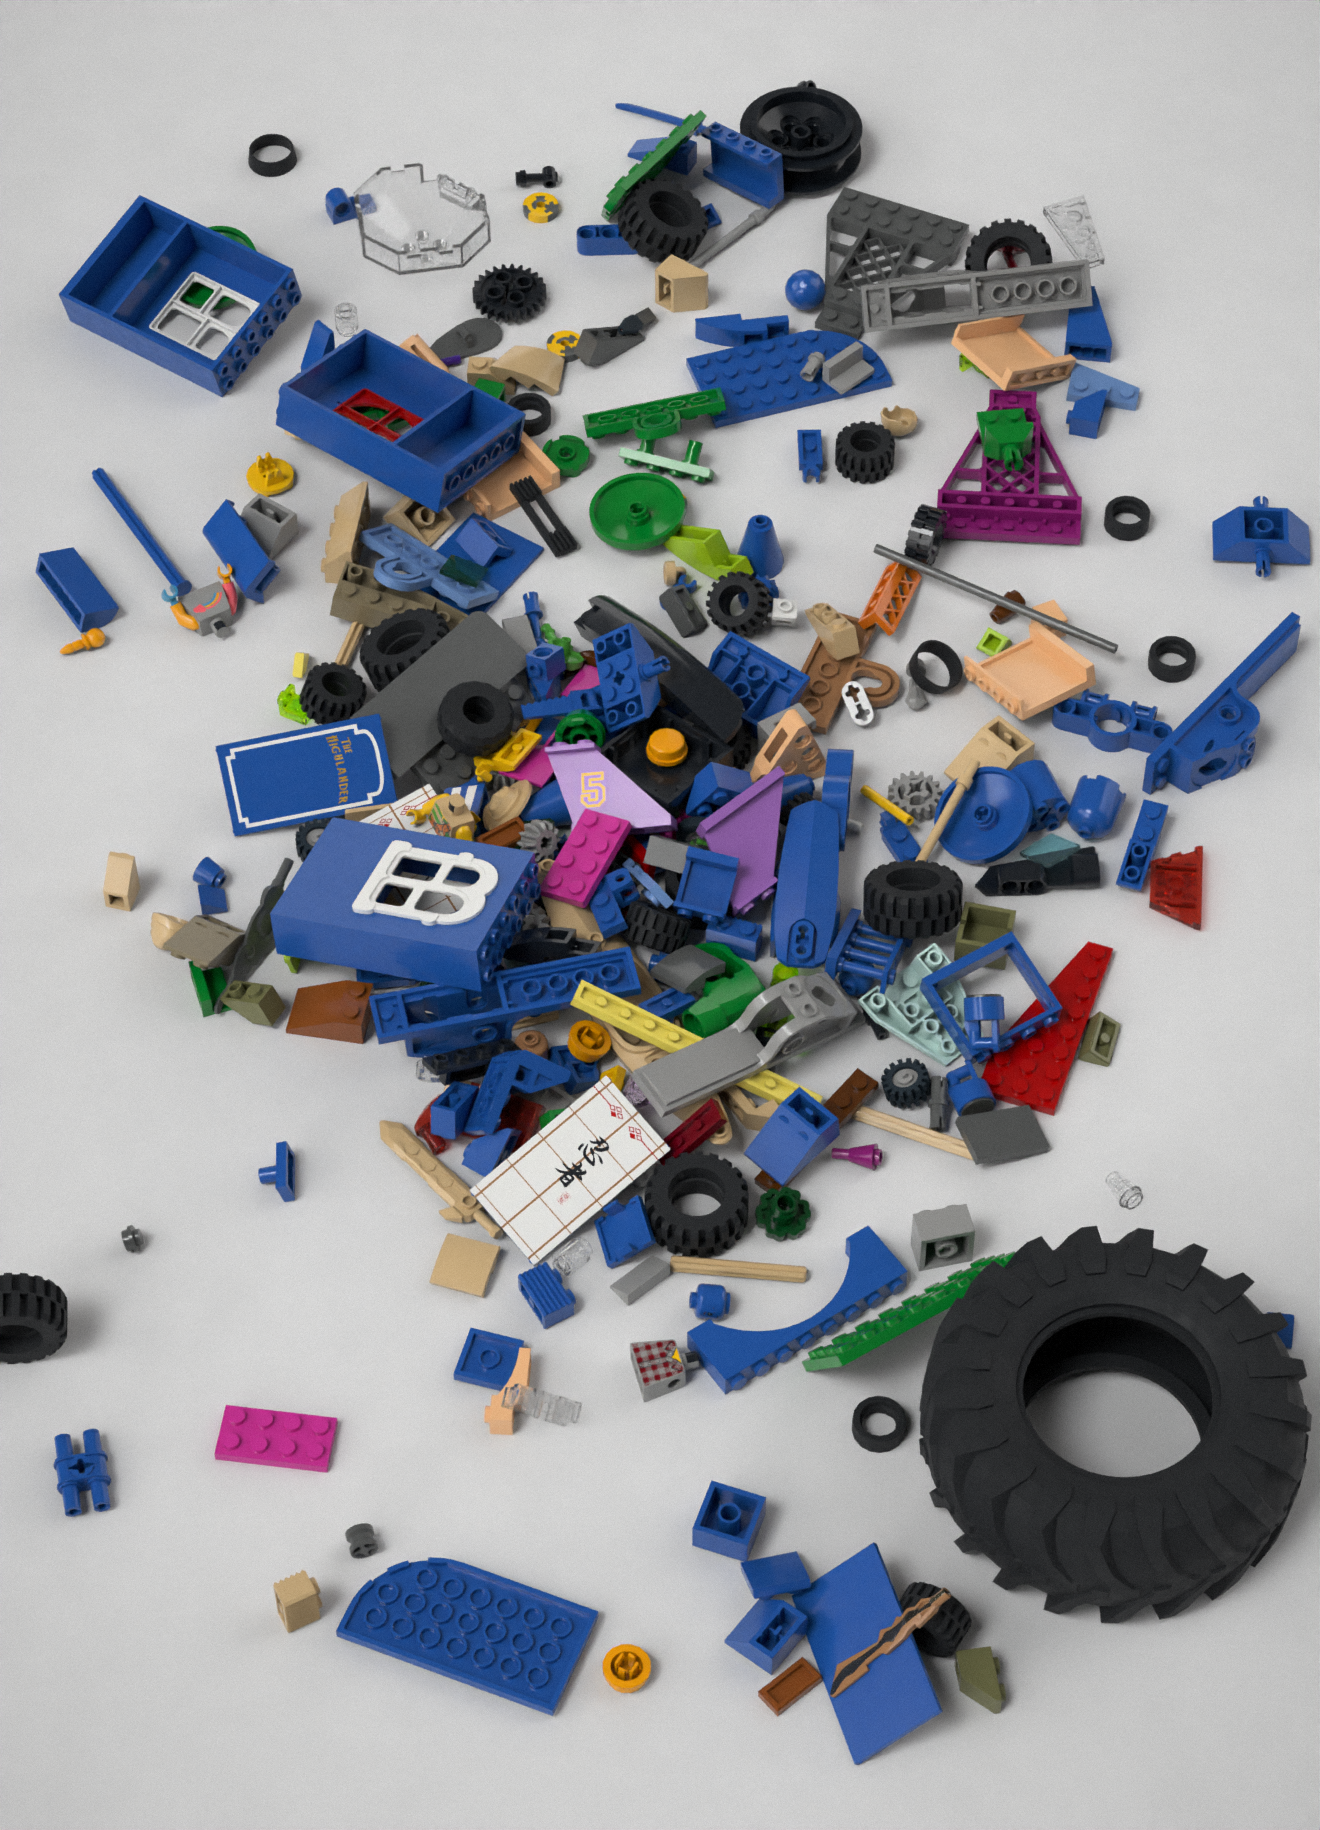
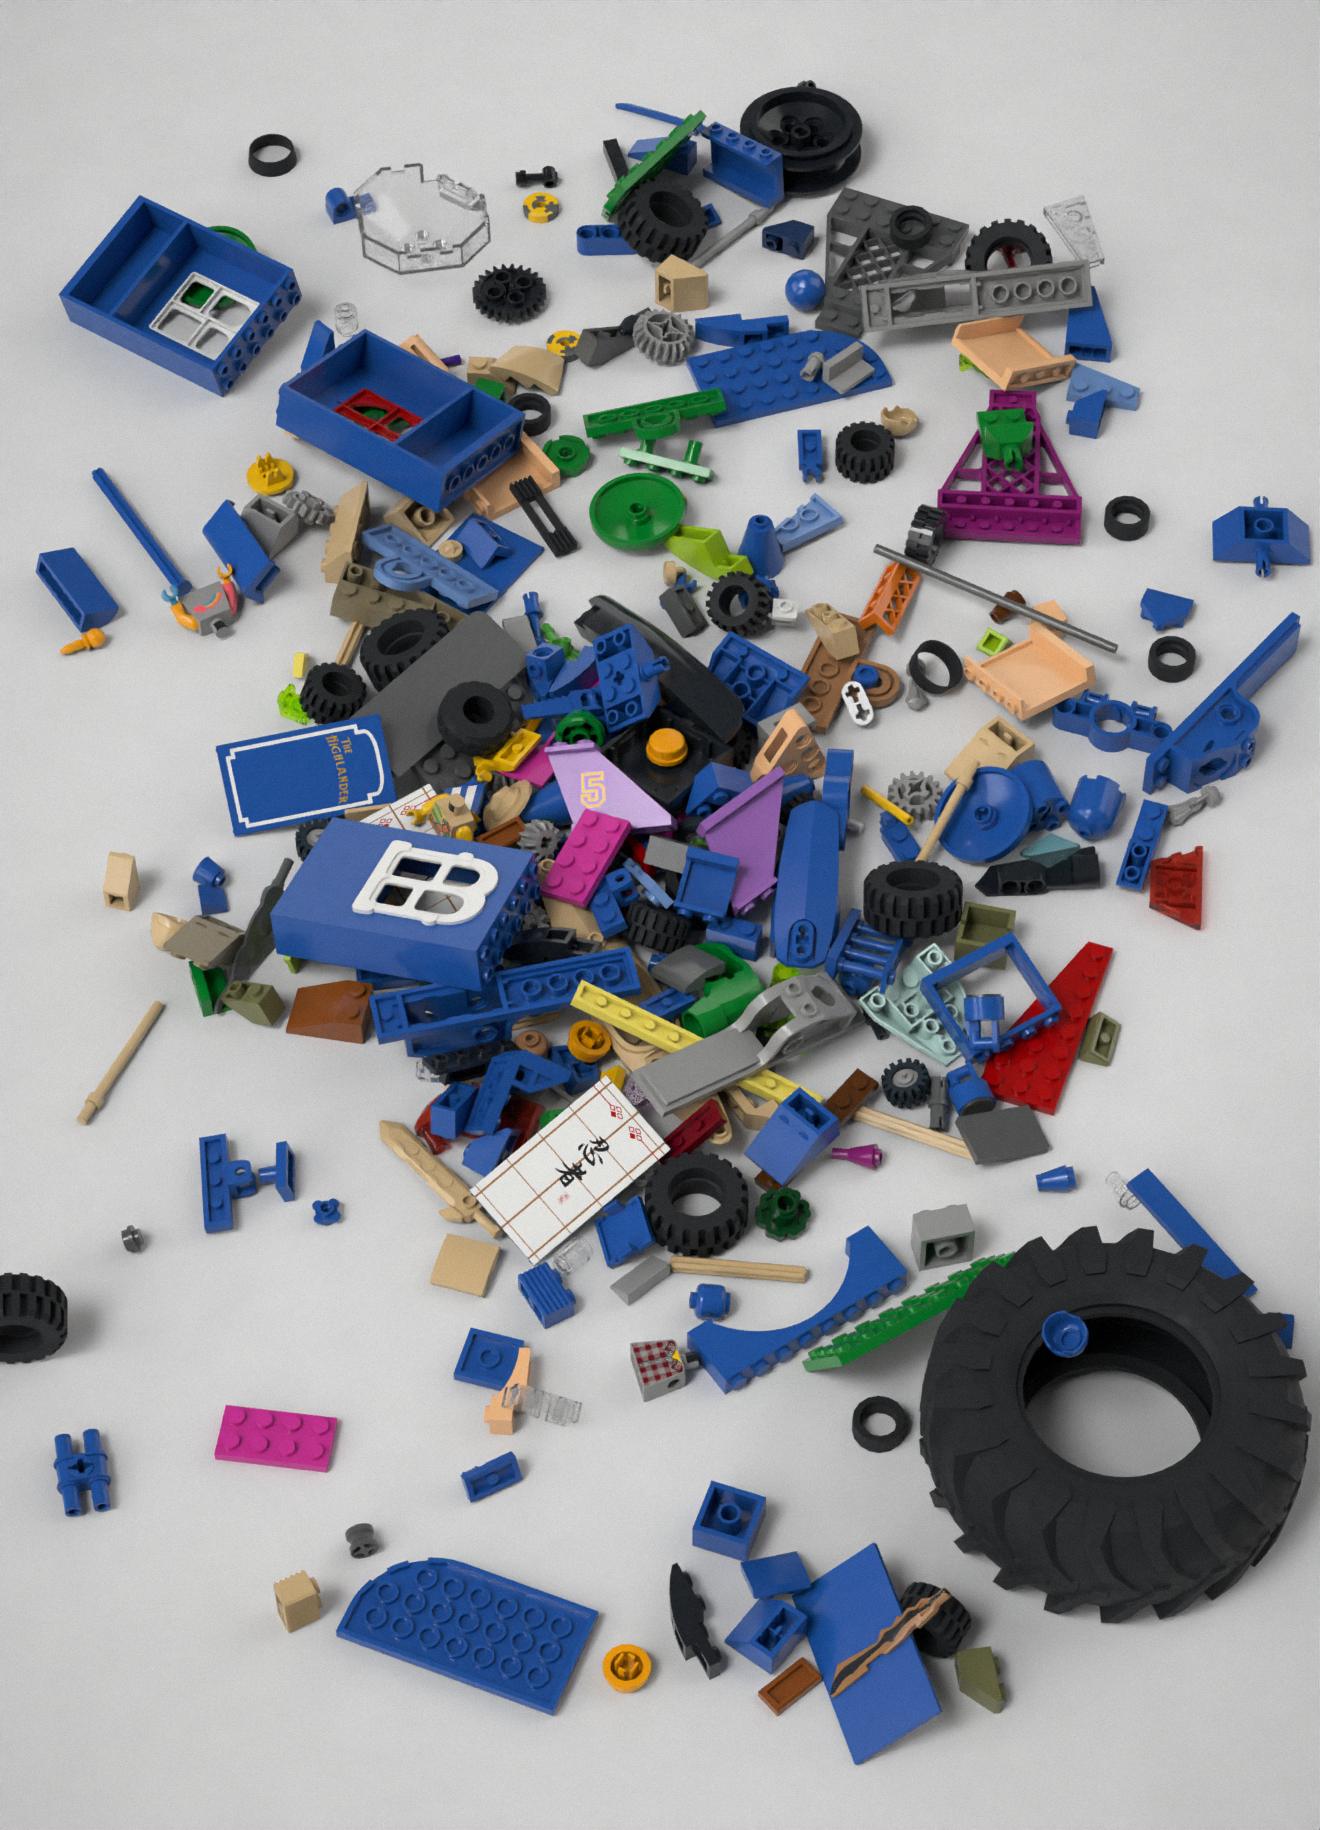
dark grey shield [430,318,502,359] -> none
piece [439,554,489,588] -> none
none -> tan bar [77,1001,164,1125]
none -> blue plate [199,1133,257,1234]
none -> light grey gear [282,490,333,526]
none -> blue plate [312,1198,341,1226]
none -> tan tile [438,540,463,563]
none -> blue hinge [460,1451,522,1503]
none -> blue slope [548,646,599,700]
none -> black piece [603,138,629,183]
none -> light grey gear [632,308,695,364]
none -> black slope [669,1563,723,1680]
none -> dark blue slope [762,220,815,260]
none -> medium blue wing [774,493,843,552]
none -> blue tile [853,665,879,689]
none -> black tyre [889,205,933,250]
none -> blue cone [1036,1165,1077,1191]
none -> blue hair [1041,1311,1089,1358]
none -> blue tile [1126,1168,1258,1298]
none -> blue slope [1140,588,1194,631]
none -> light grey piece [1166,786,1221,825]

